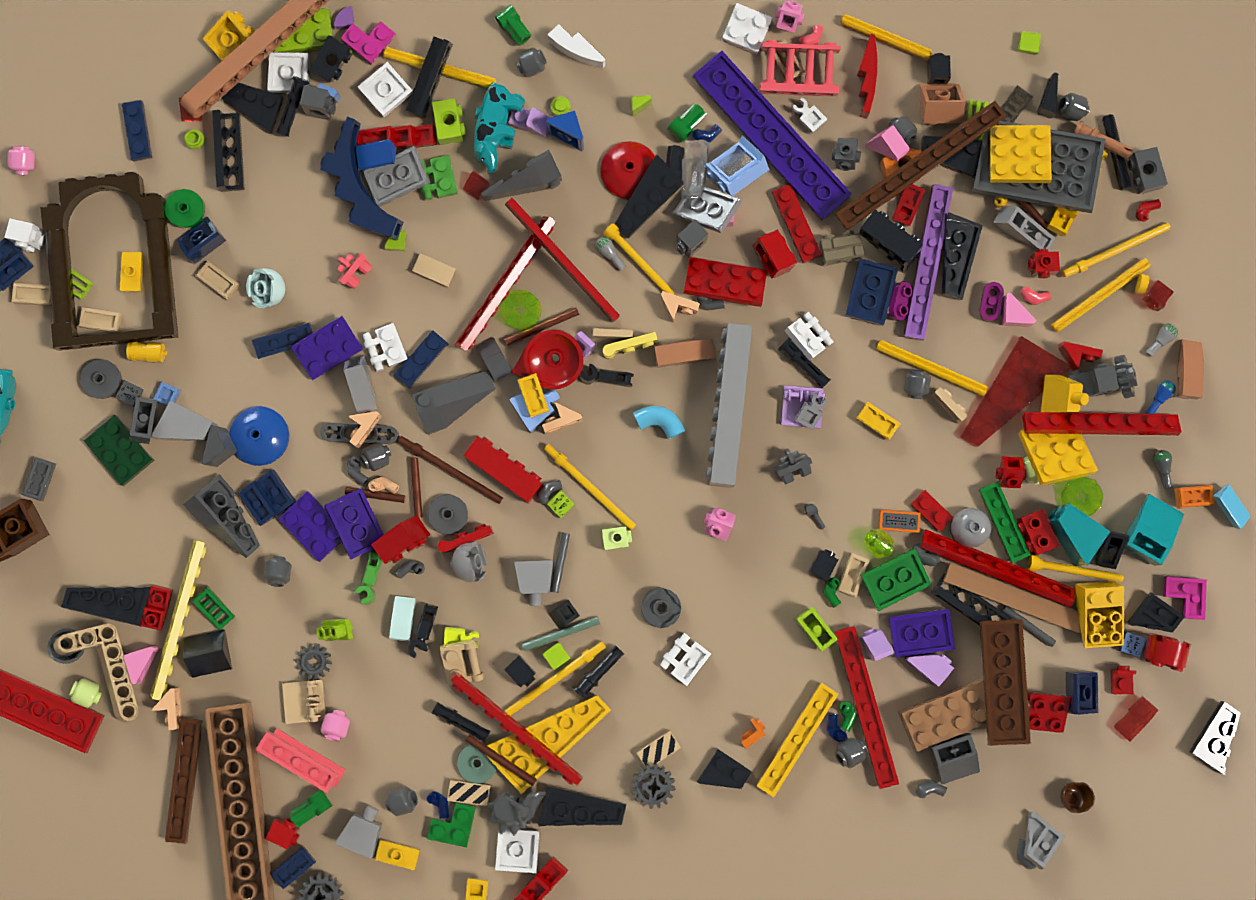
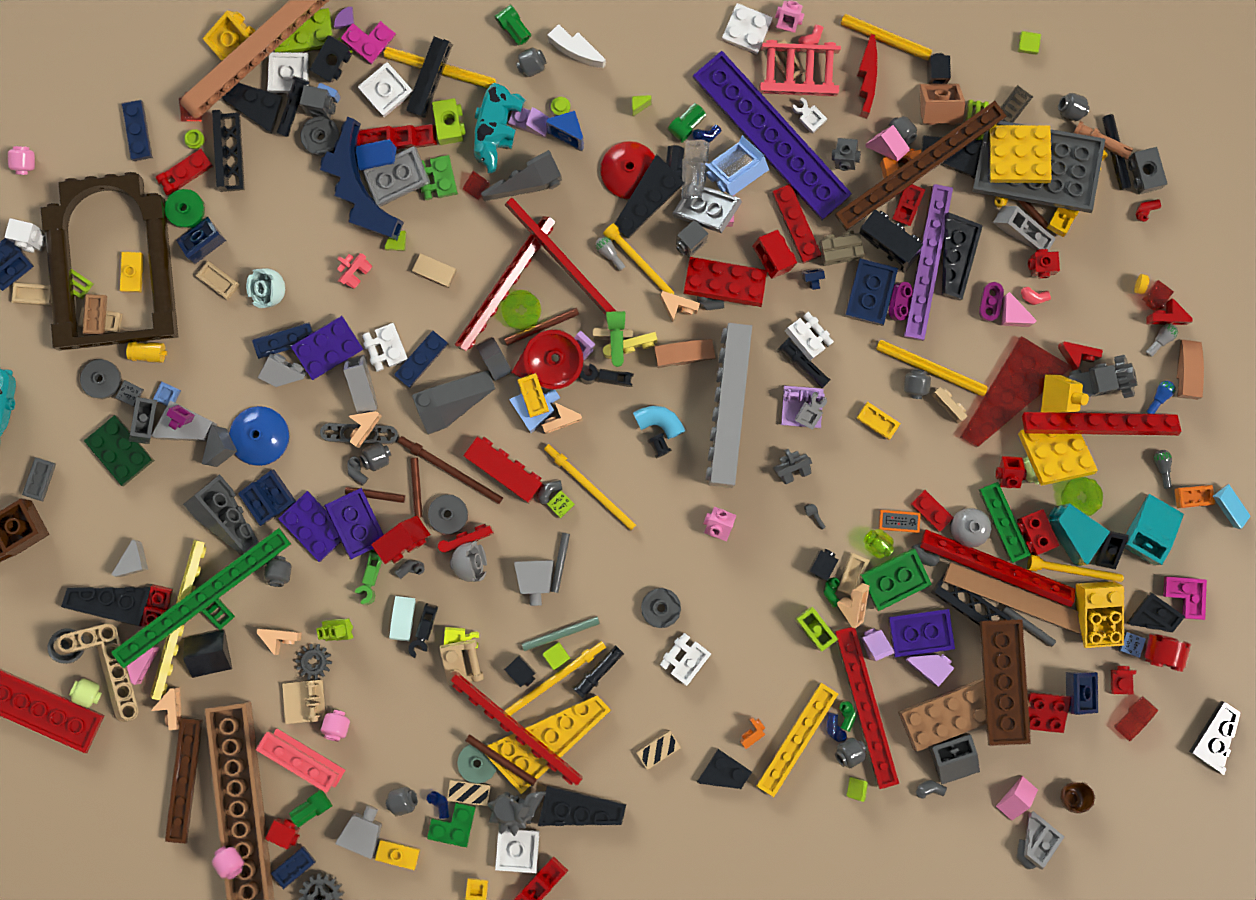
light nougat arm [368,477,399,494] -> none
black pin [432,702,491,743] -> none
pearl dark grey slope [549,600,580,630] -> none
yellowish green brick [602,527,632,550] -> none
dark grey gear [631,763,676,809] -> none
black slope [1037,72,1058,118] -> none
yellow axle [1051,258,1151,332] -> none
yellow bar [1062,223,1171,278] -> none
none -> medium nougat plate [83,294,107,335]
none -> green plate [111,528,292,669]
none -> light grey slope [111,540,148,577]
none -> red plate [155,149,213,195]
none -> magenta tile [166,405,195,430]
none -> bright pink head [212,847,244,879]
none -> light nougat slope [257,629,302,655]
none -> light grey slope [258,353,307,387]
none -> dark grey plate [300,116,340,156]
none -> bright green piece [606,311,626,367]
none -> black bush [647,433,672,459]
none -> dark blue tile [802,268,825,290]
none -> light nougat slope [837,583,870,629]
none -> lime slope [847,777,868,802]
none -> bright pink slope [996,776,1038,820]
none -> red slope [1146,298,1193,325]

